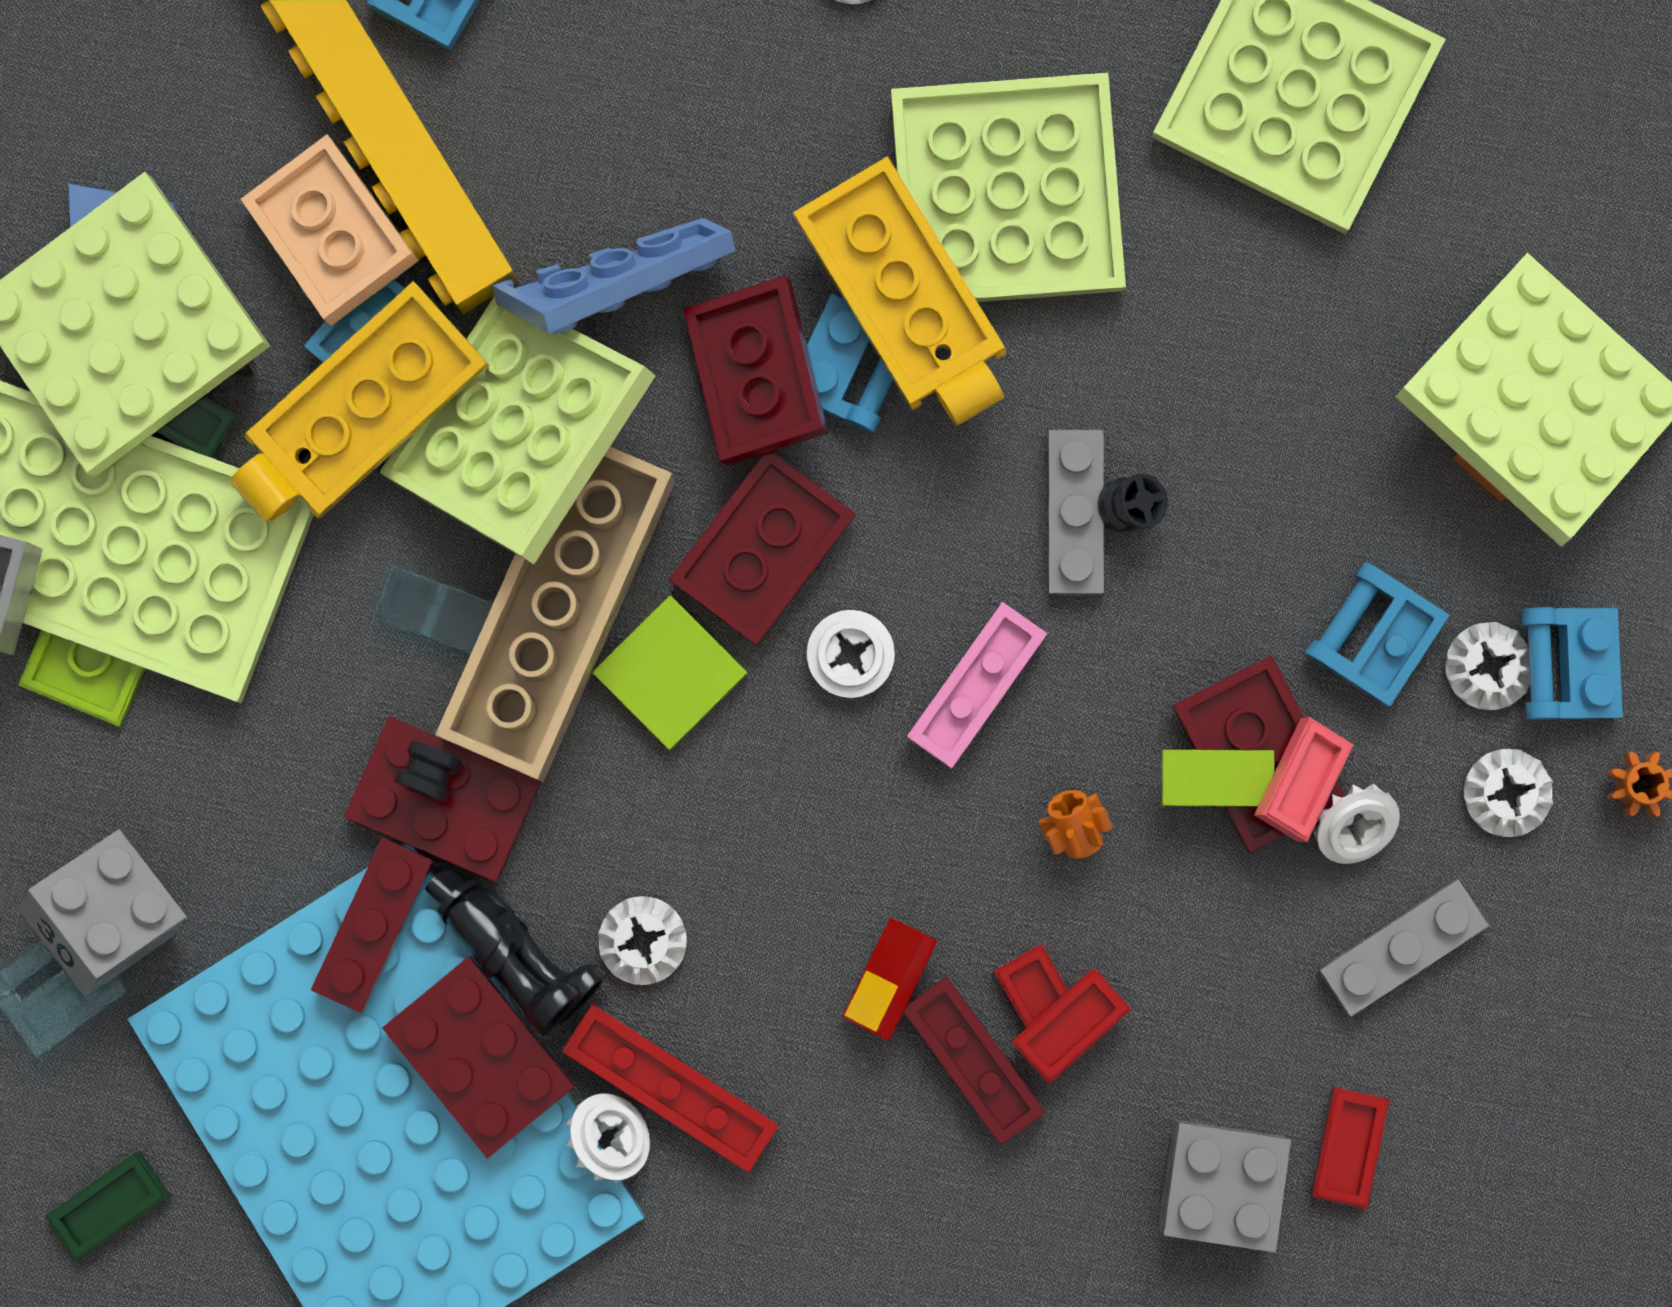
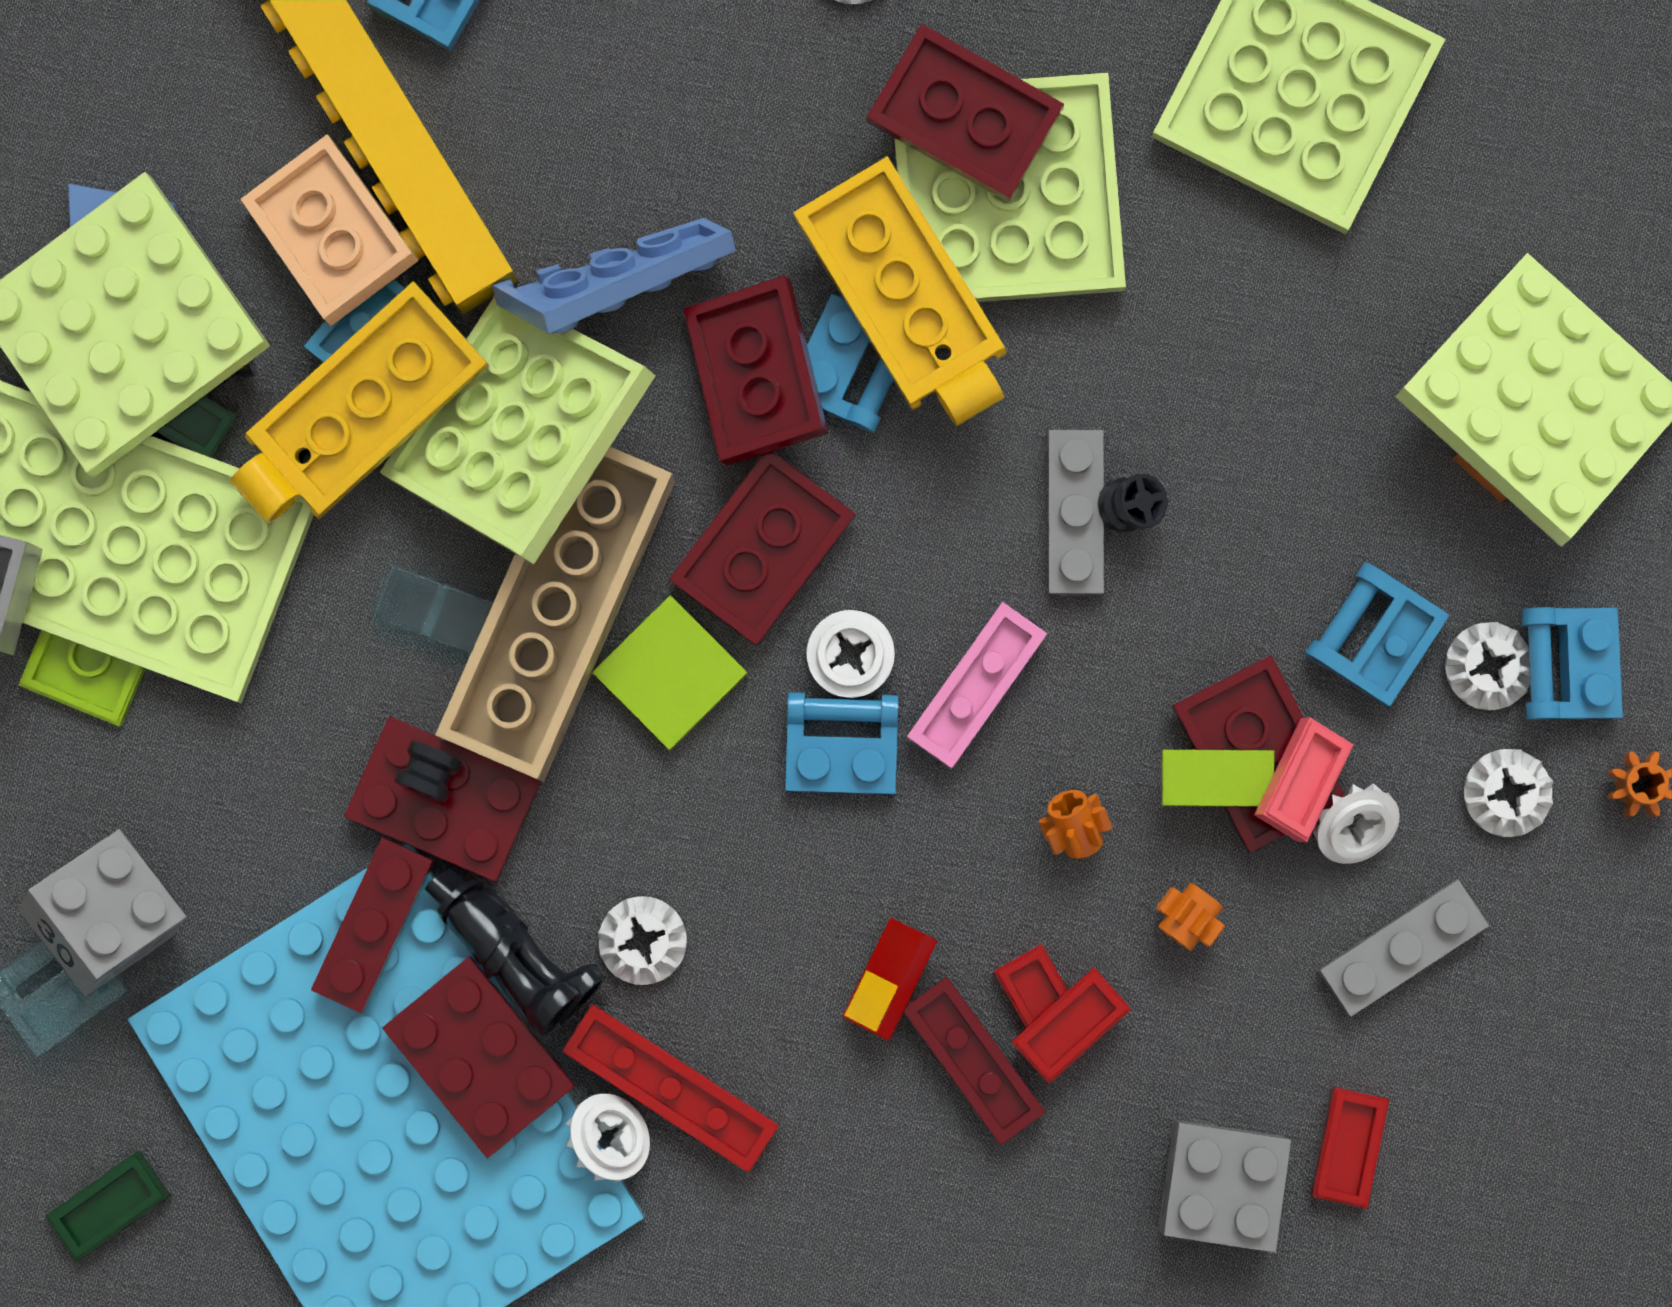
none -> dark azure plate [785,692,898,795]
none -> dark red plate [867,23,1064,202]
none -> orange gear [1156,882,1226,952]

